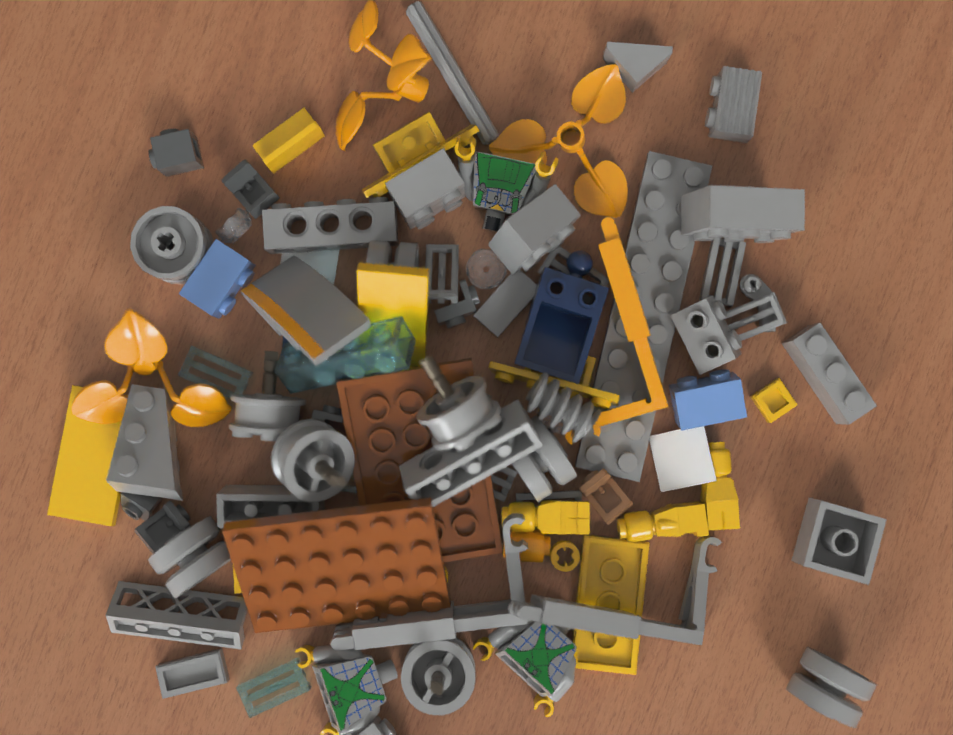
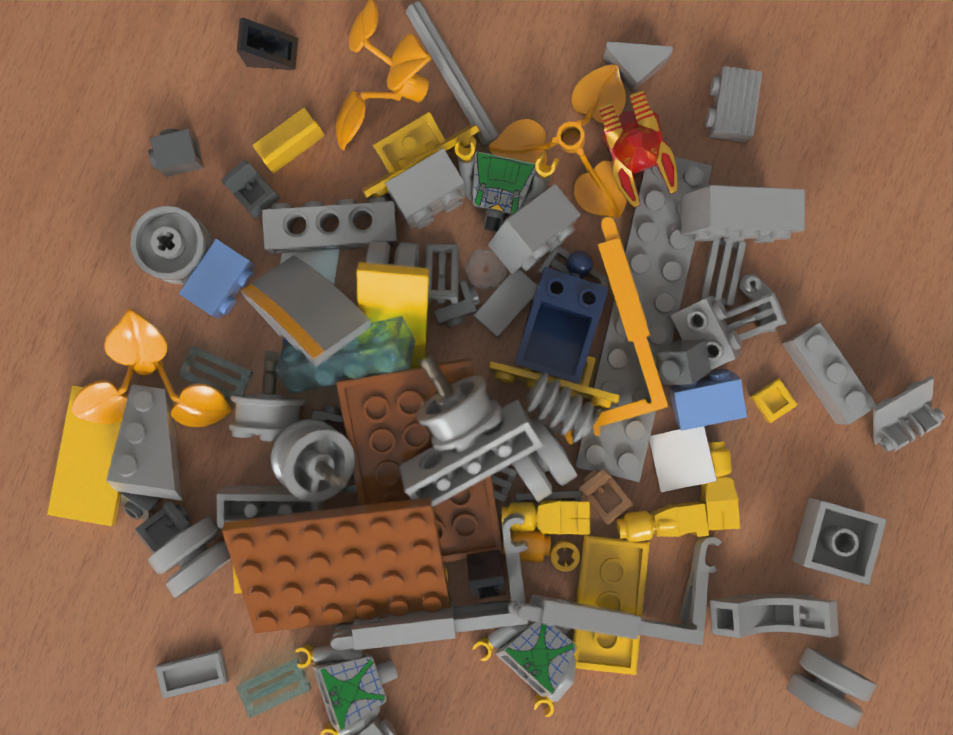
light grey fence [106,581,247,650] -> none
clear plate [215,207,252,244] -> none
light grey wheel [401,637,476,715] -> none
none -> black slope [237,17,298,70]
none -> black slope [467,550,506,600]
none -> red piece [599,91,678,208]
none -> dark grey brick [656,340,711,385]
none -> light grey arch [710,593,839,638]
none -> light grey hinge [873,376,945,452]

